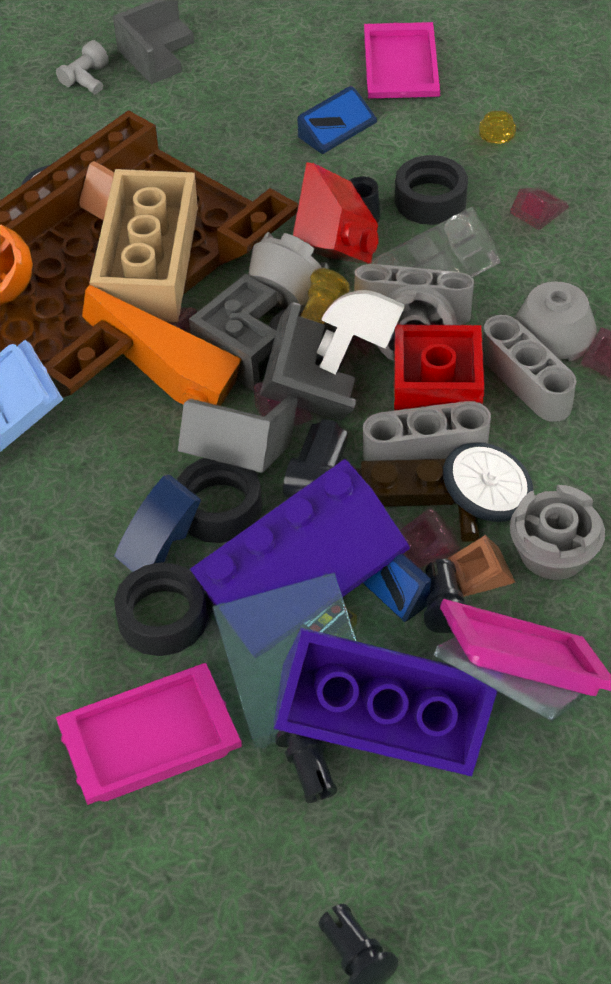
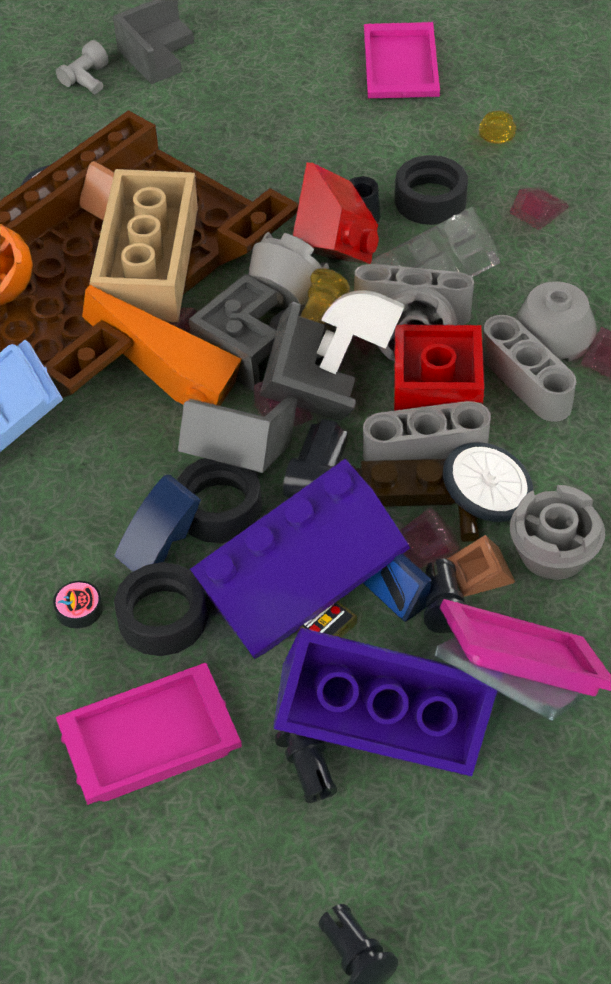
clear light blue piece [213,573,357,748] -> none
slope [297,86,377,154] -> none
none -> tile [53,581,103,629]

